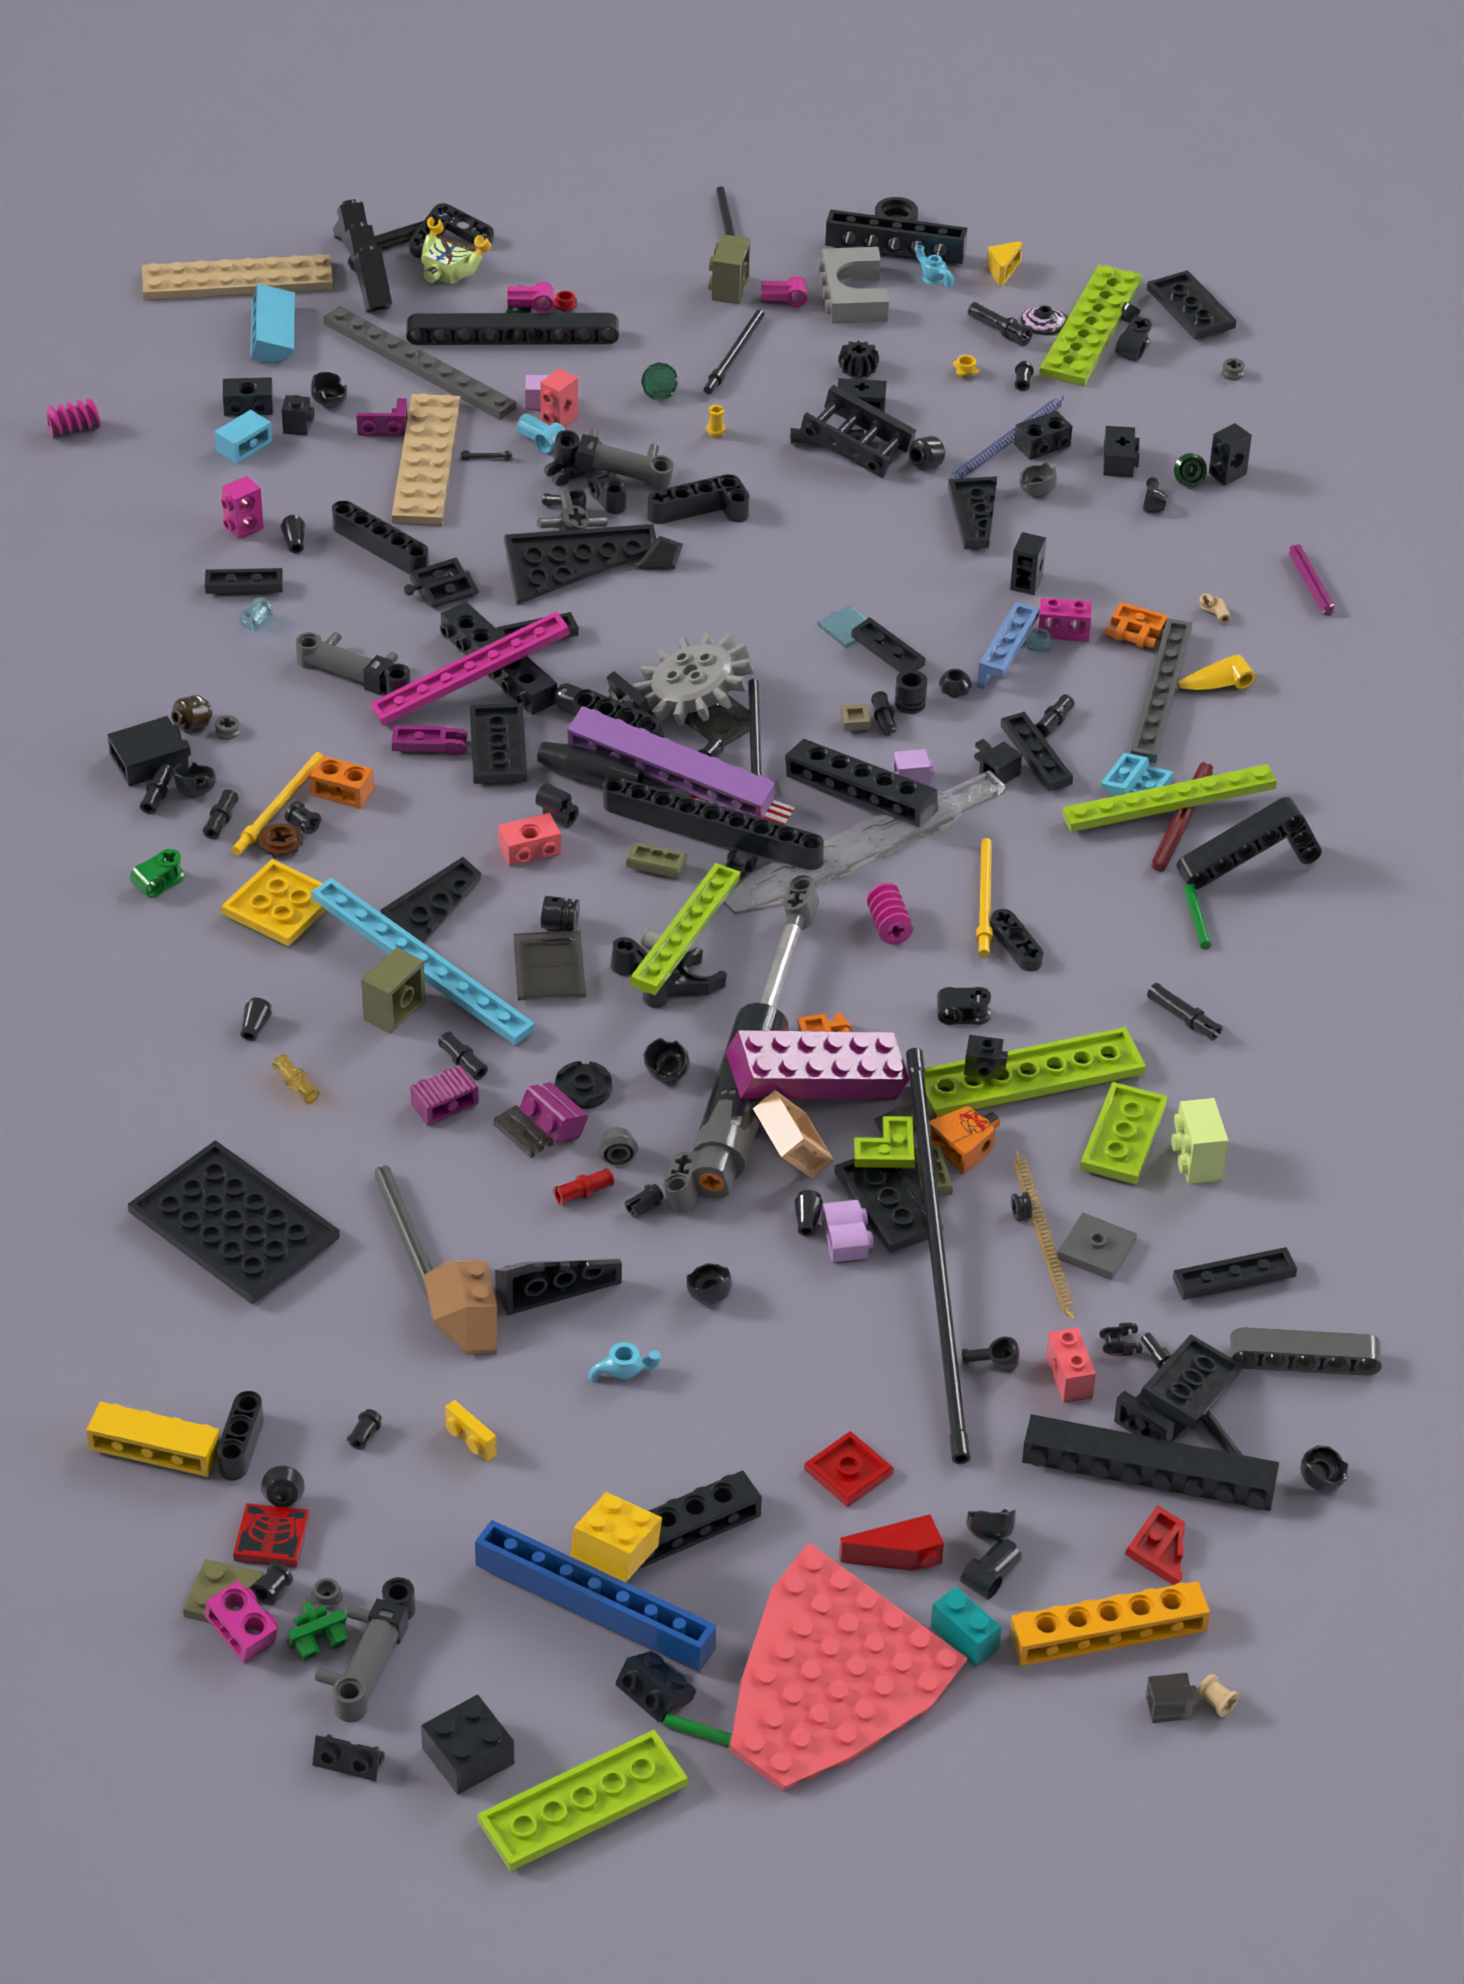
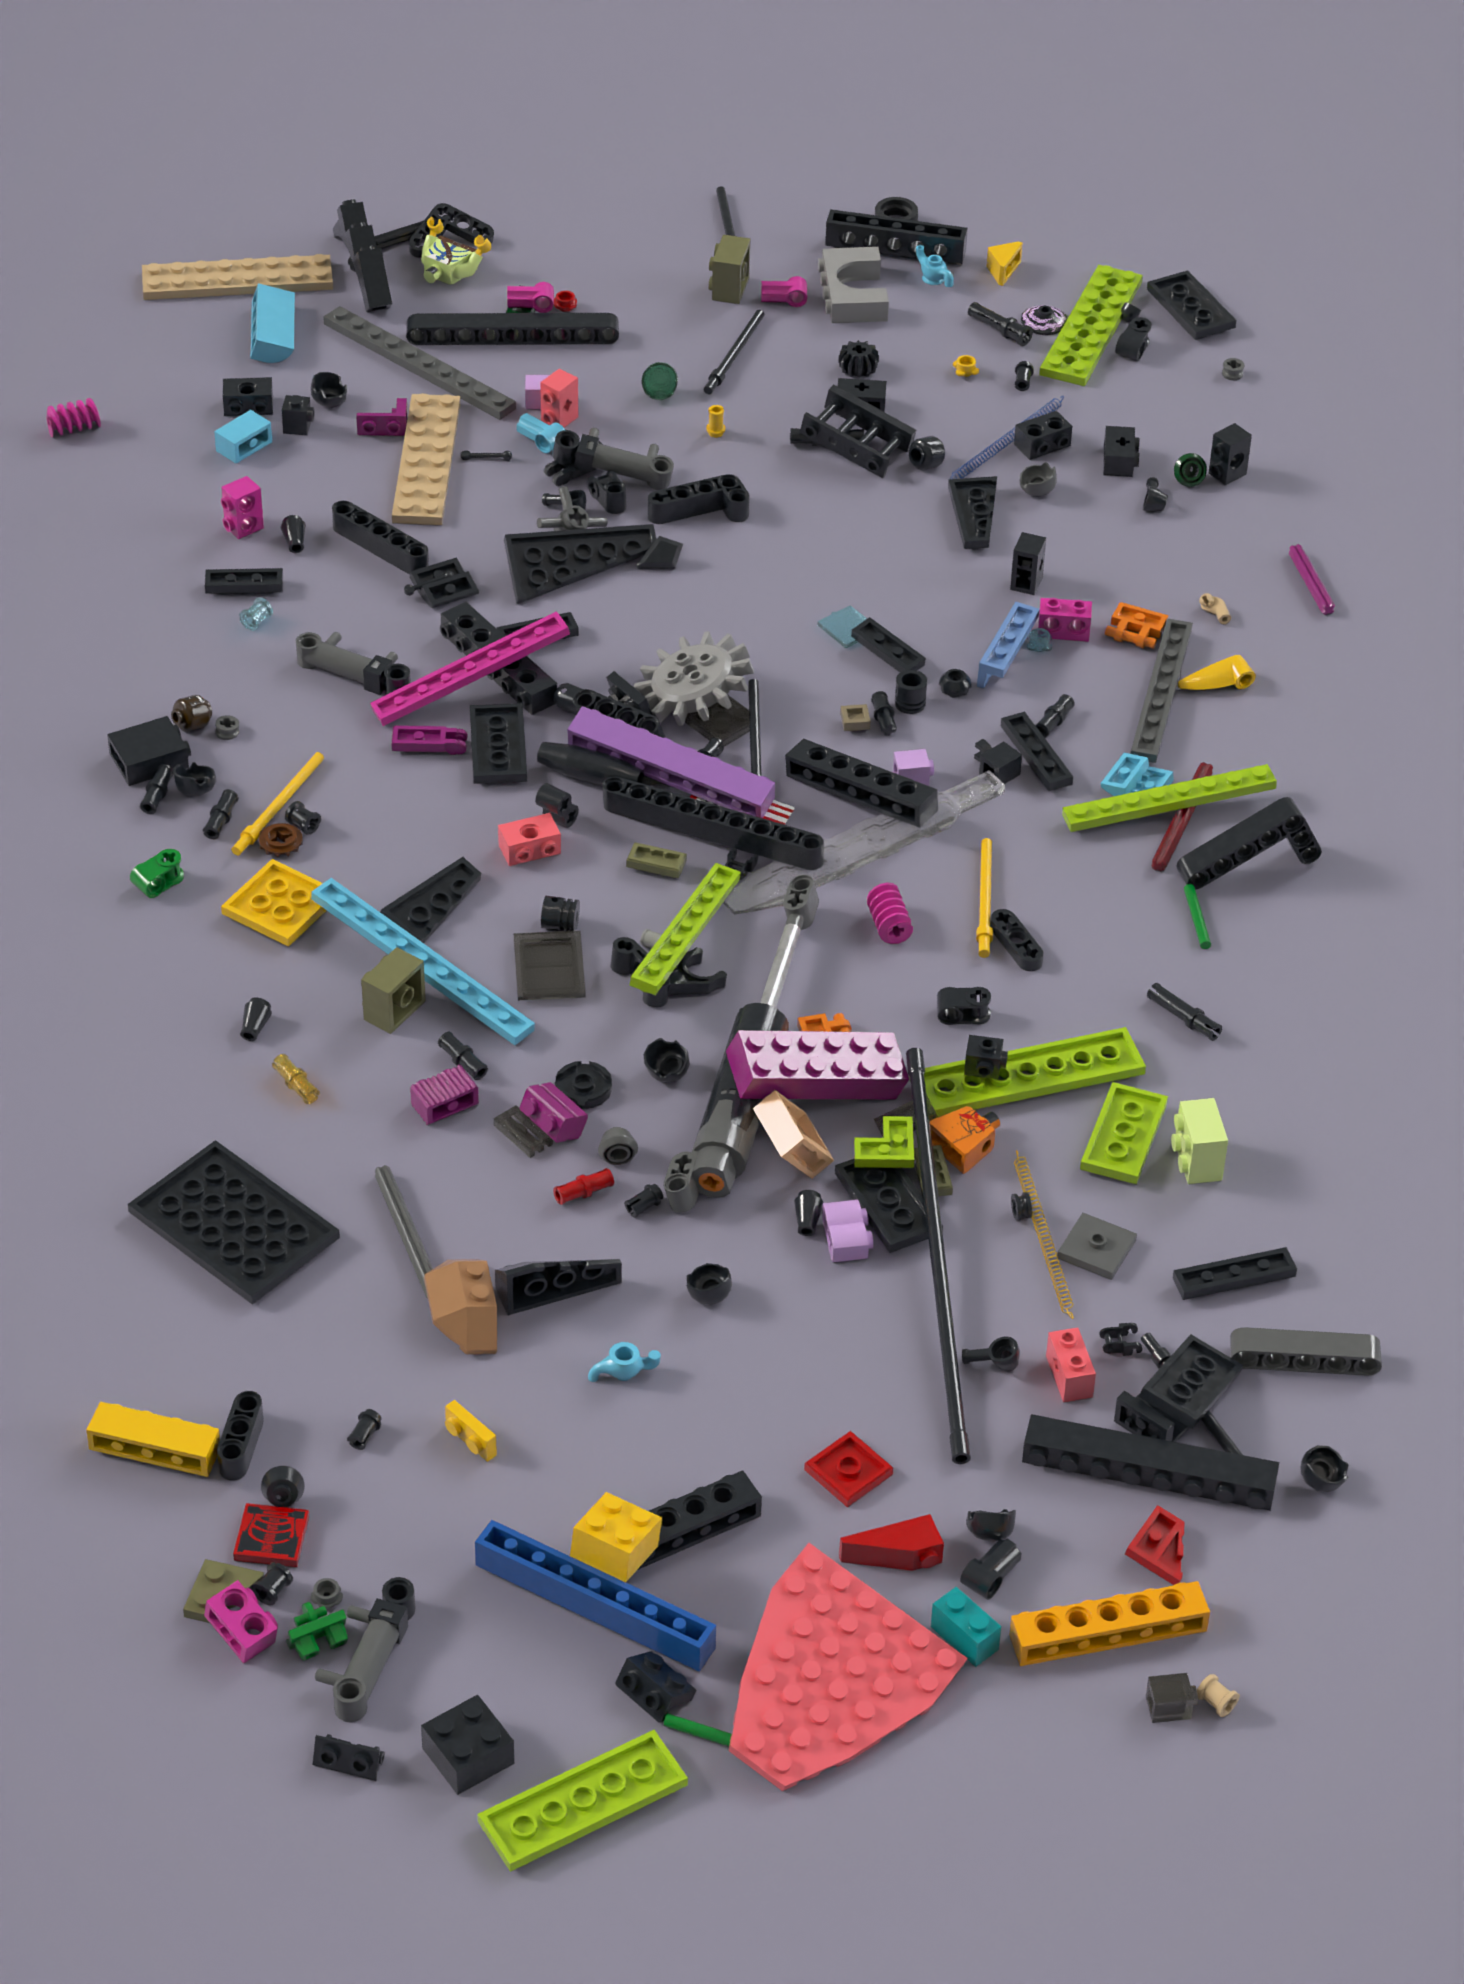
orange brick [310,756,374,809] -> none

